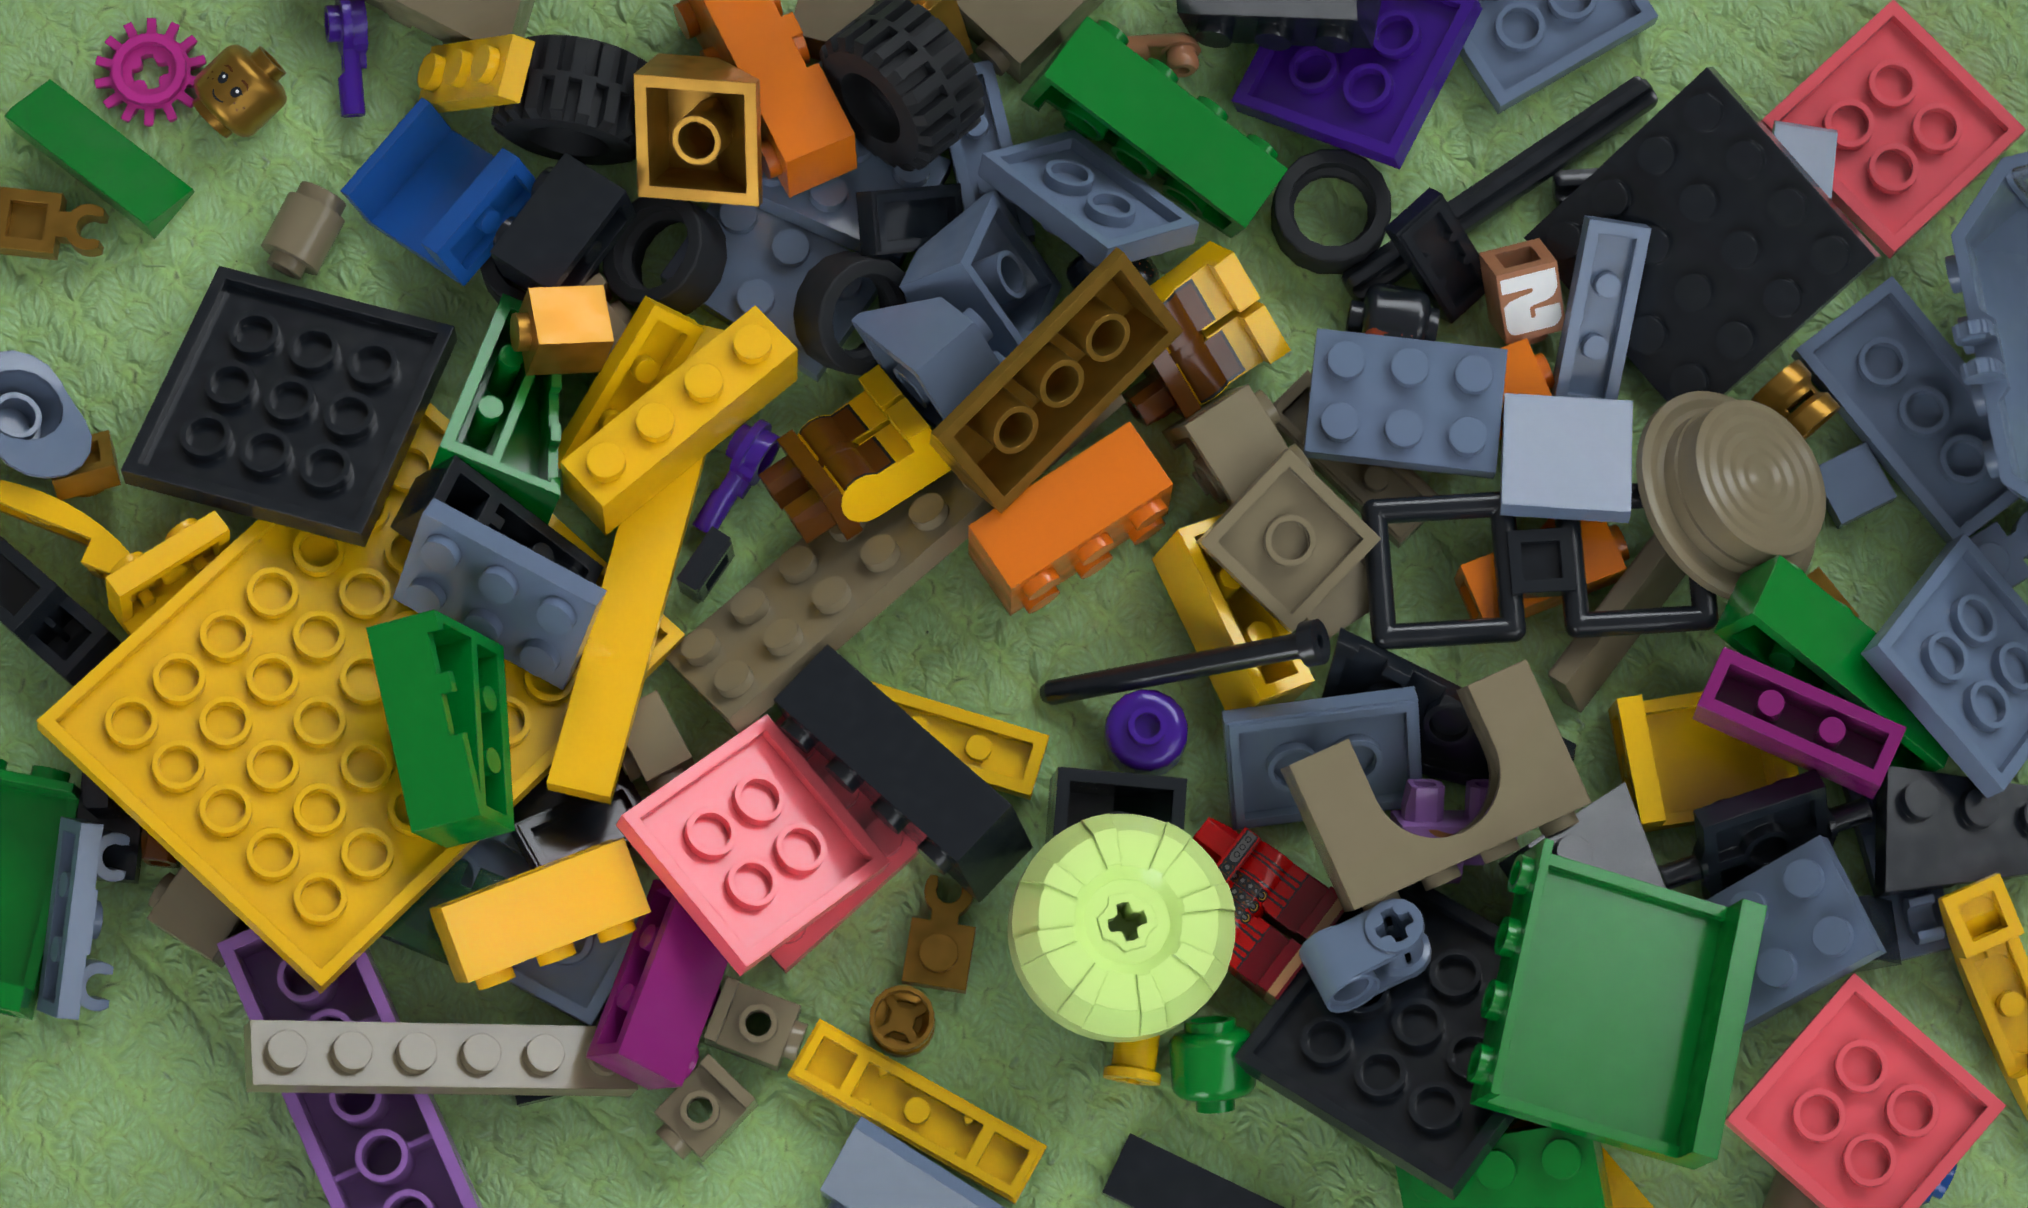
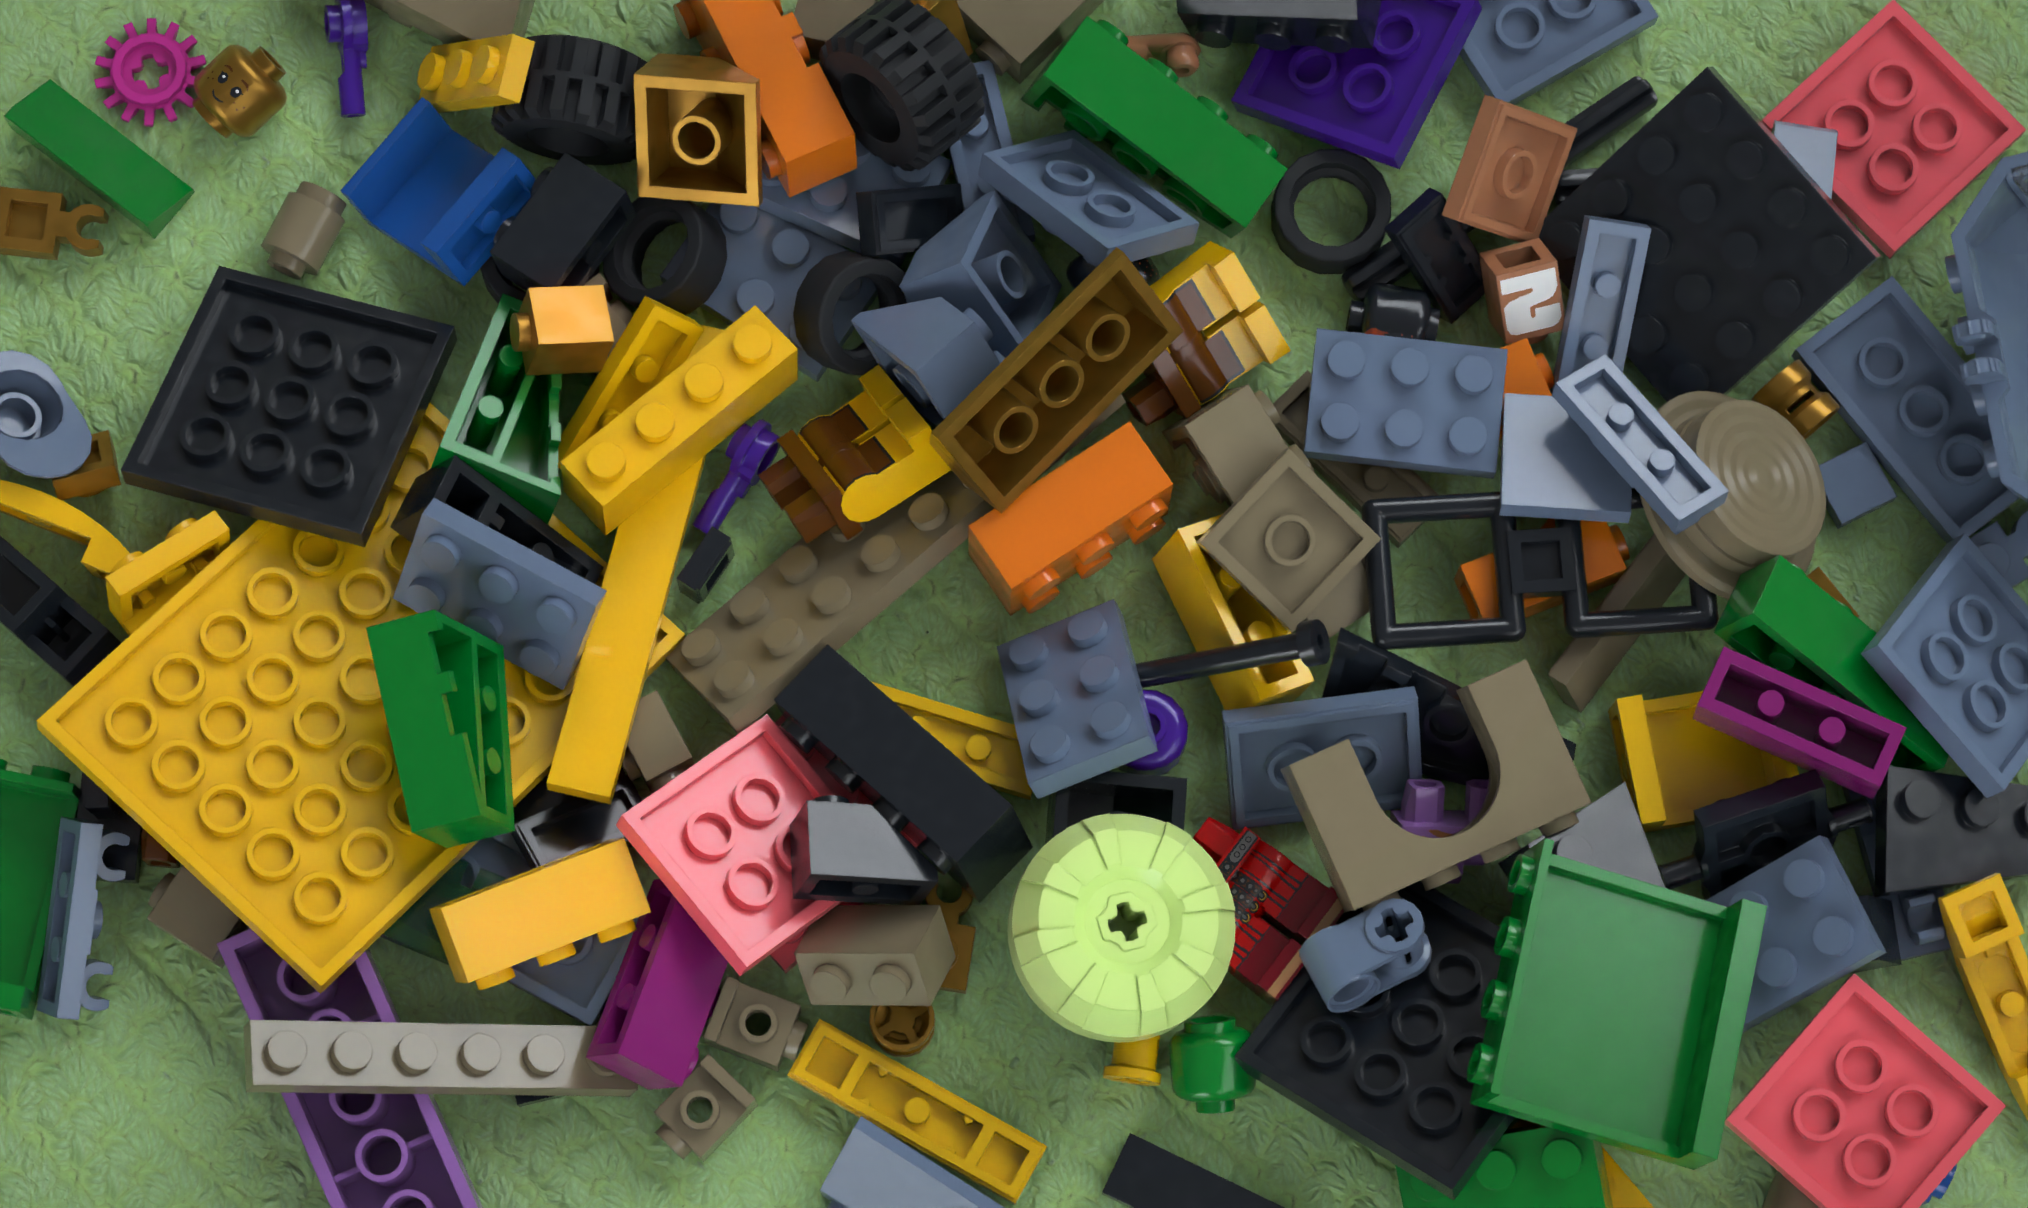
none -> slope [790,795,938,905]
none -> dark tan brick [794,905,956,1006]
none -> sand blue plate [997,599,1158,799]
none -> nougat tile [1442,95,1578,242]
none -> plate [1552,354,1729,535]

